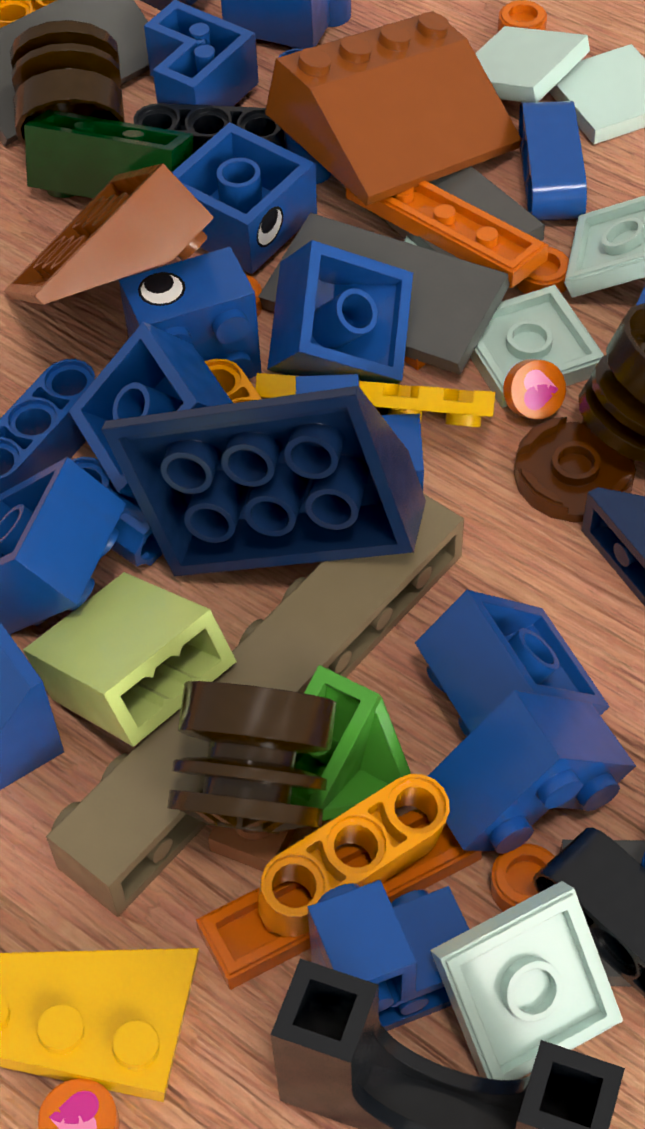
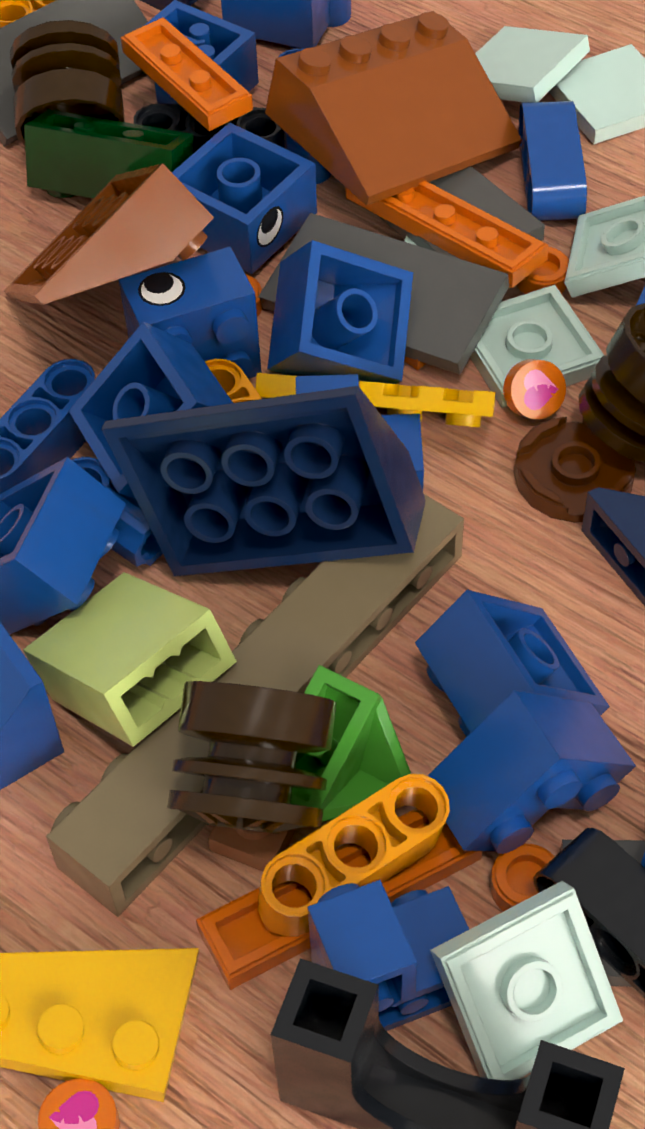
orange tile [498,0,547,32] -> none
none -> orange tile [120,17,253,131]

